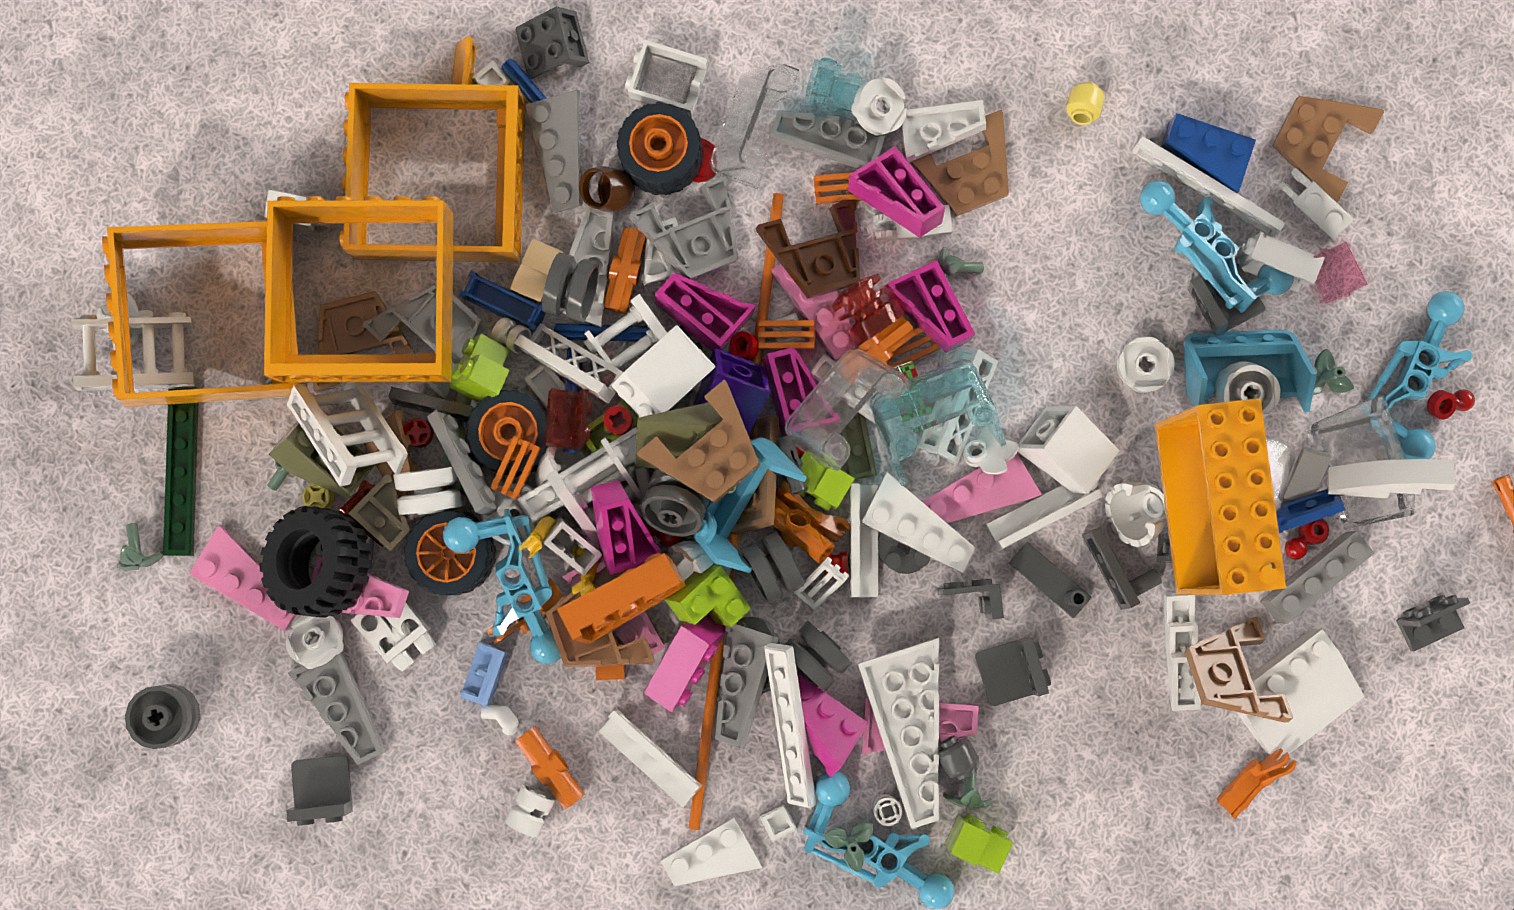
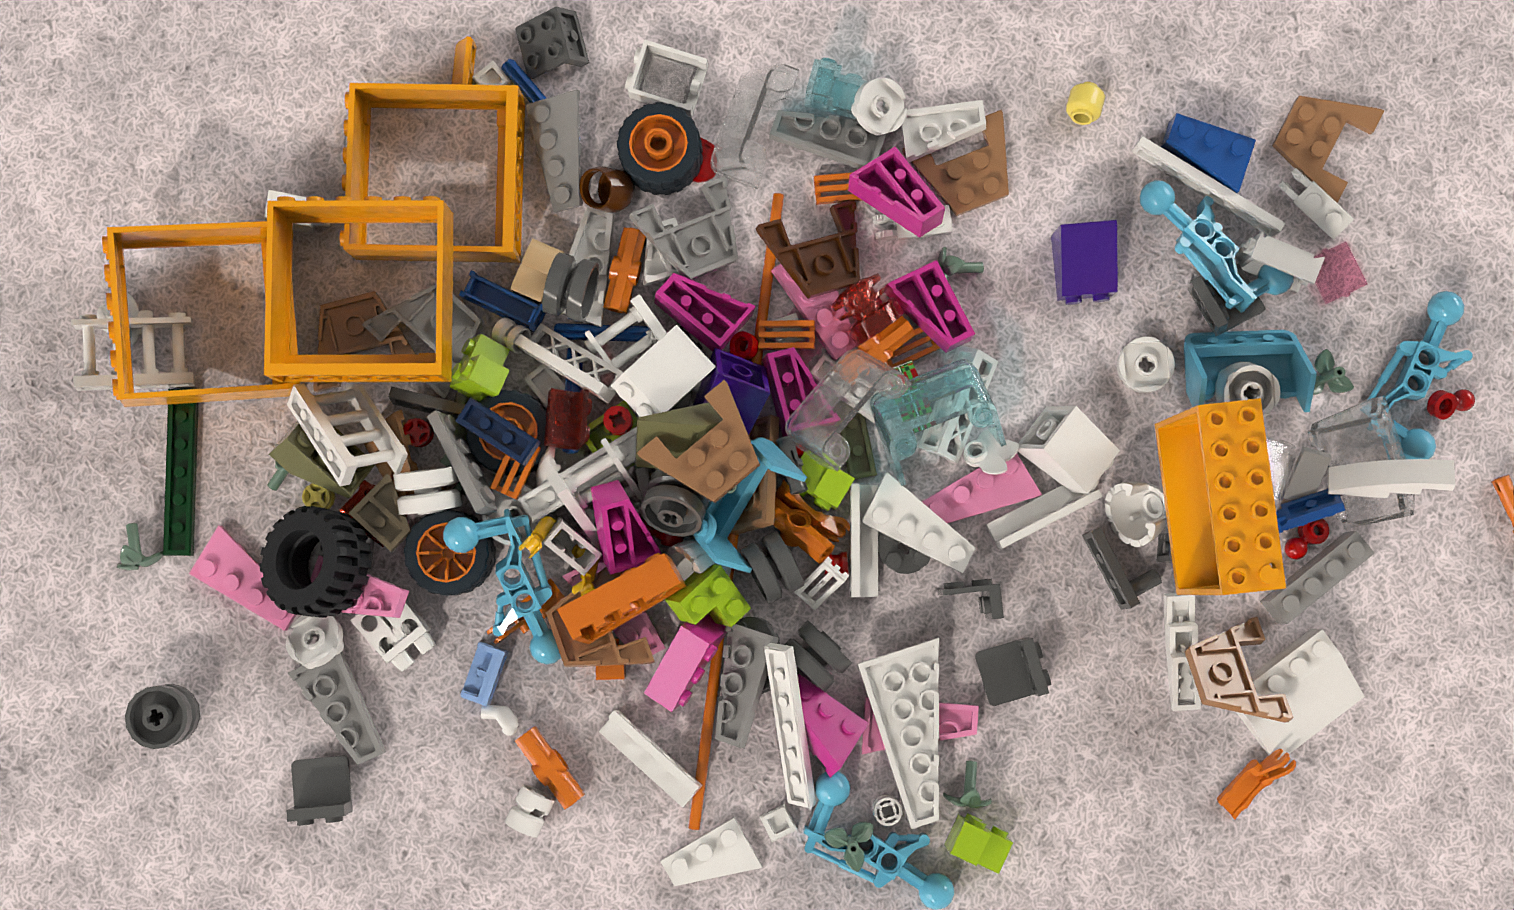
dark grey head [938,735,979,780] -> none
dark grey piece [1009,542,1092,618] -> none
dark grey bracket [1396,595,1470,651] -> none
none -> dark blue tile [456,397,541,466]
none -> dark purple slope [1051,220,1118,305]

